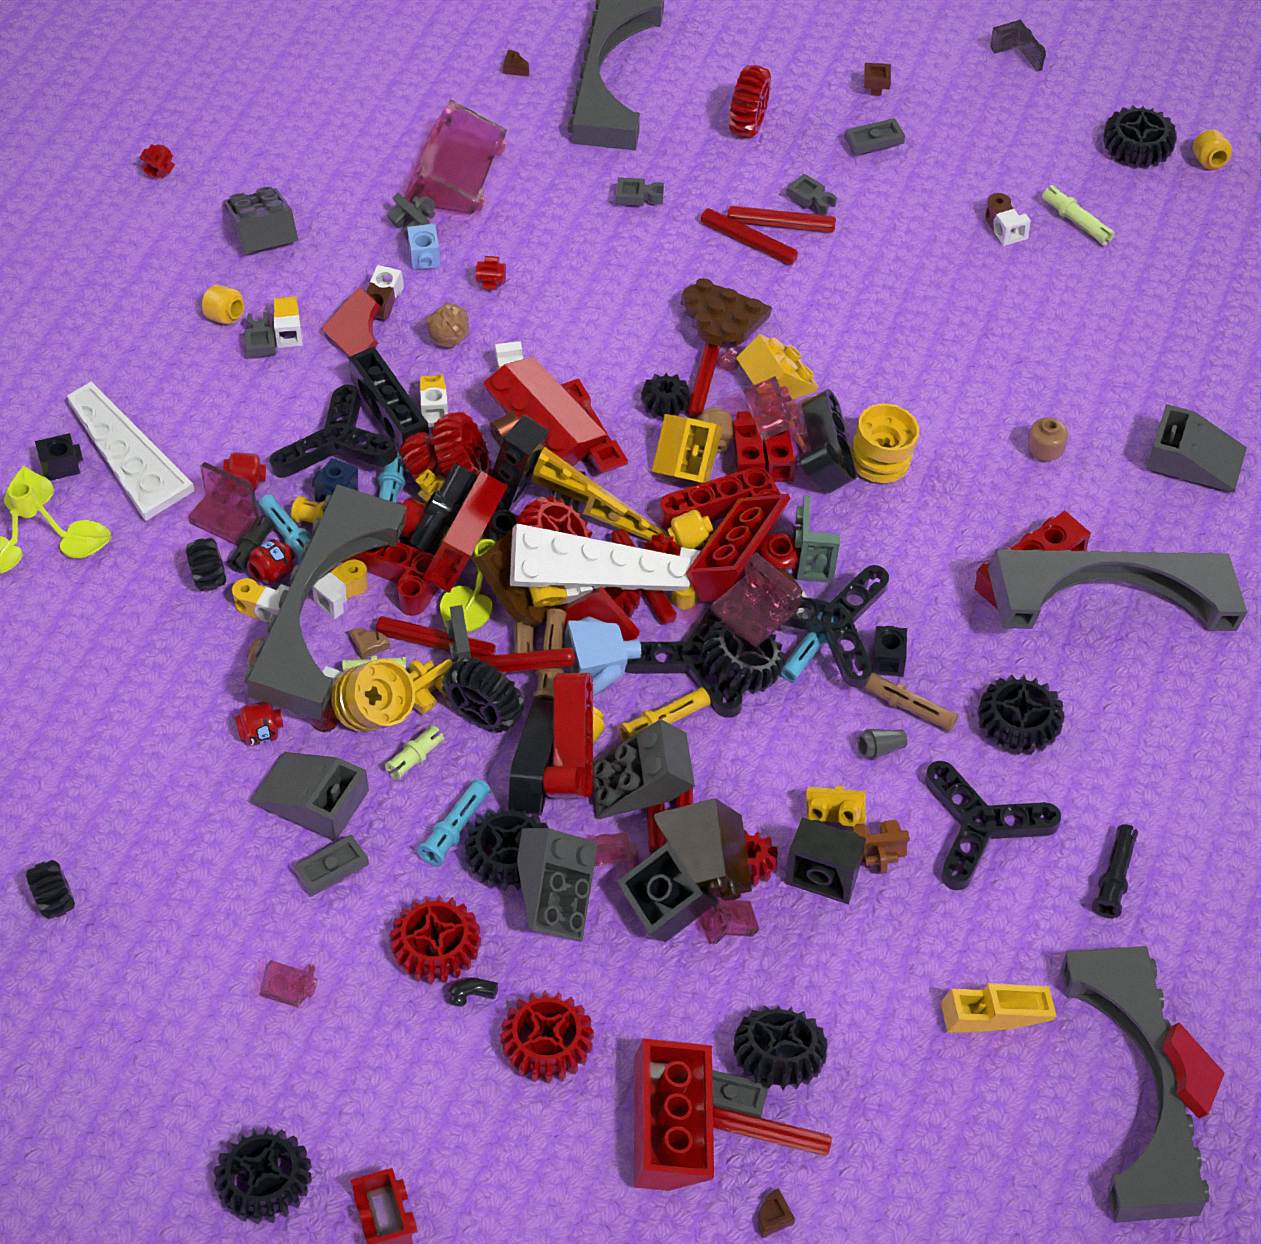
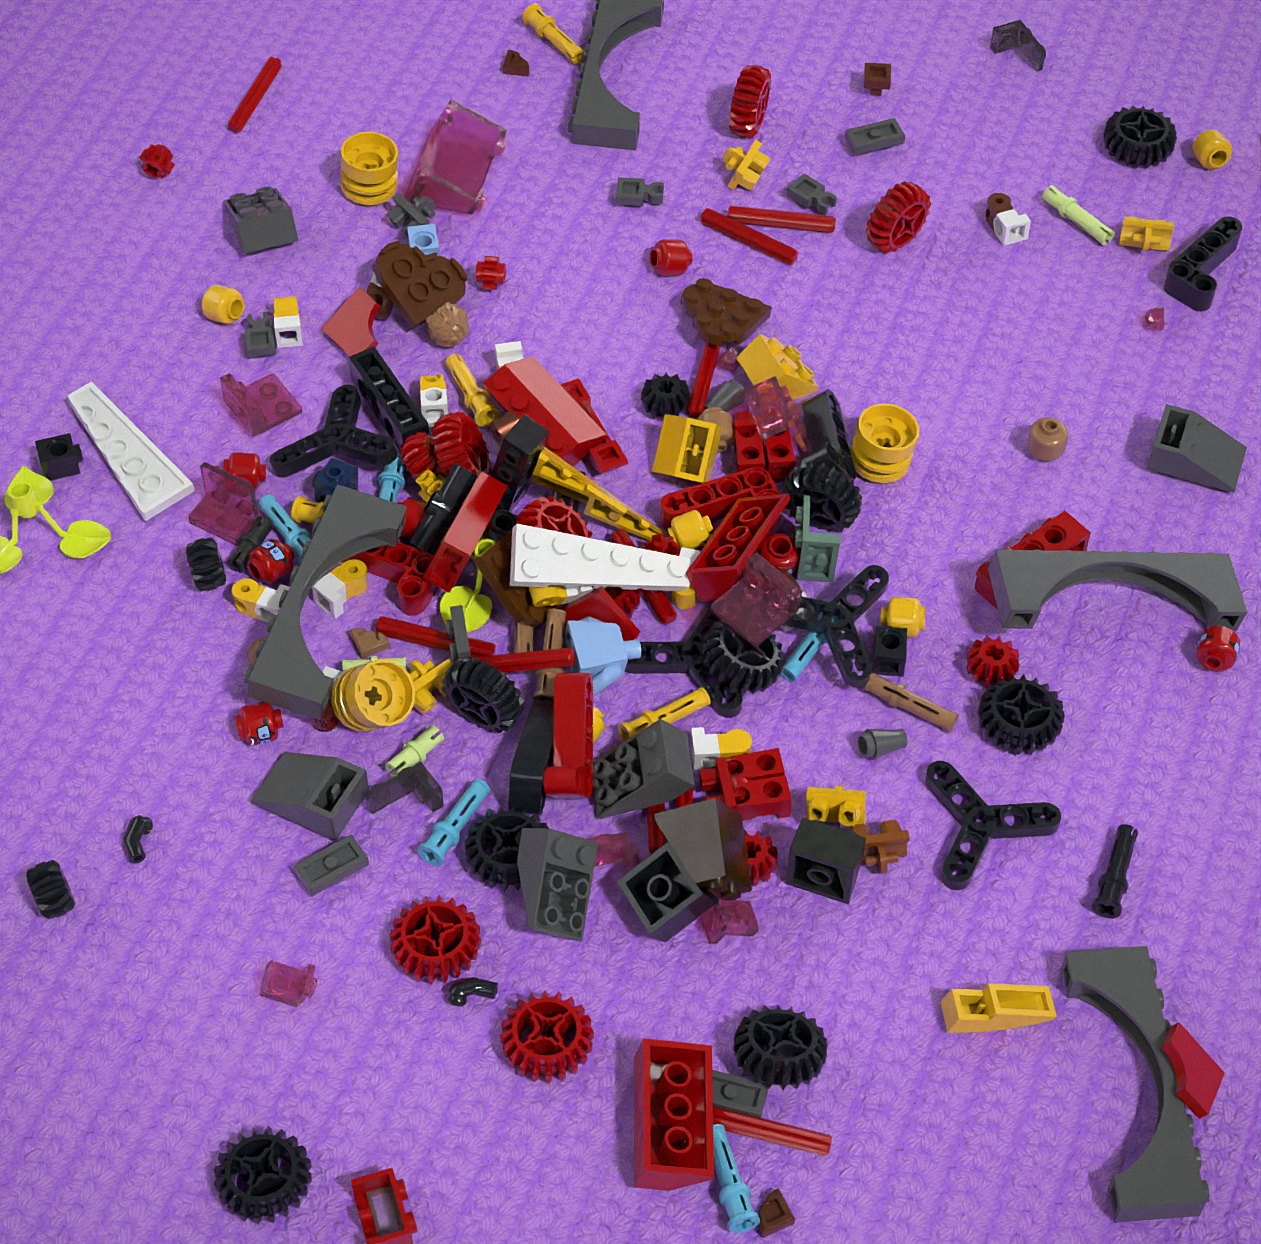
none -> black arm [122,815,153,864]
none -> clear pink bracket [220,373,303,437]
none -> red axle [228,56,282,133]
none -> yellow wheel [340,132,398,205]
none -> clear smoke bracket [366,762,444,814]
none -> reddish brown plate [372,241,467,329]
none -> yellow pin [445,354,500,427]
none -> yellow pin [522,3,584,64]
none -> red head [649,239,693,276]
none -> leg [690,727,752,770]
none -> red hips [699,748,792,821]
none -> dark grey cone [704,379,747,412]
none -> medium azure pin [713,1124,760,1233]
none -> yellow hips [723,139,771,191]
none -> black gear [782,461,863,532]
none -> red gear [865,181,931,254]
none -> yellow head [881,597,926,638]
none -> red gear [966,635,1020,688]
none -> yellow hips [1119,216,1174,252]
none -> clear pink hinge [1144,307,1164,330]
none -> black beam [1164,216,1242,312]
none -> red head [1196,625,1240,672]

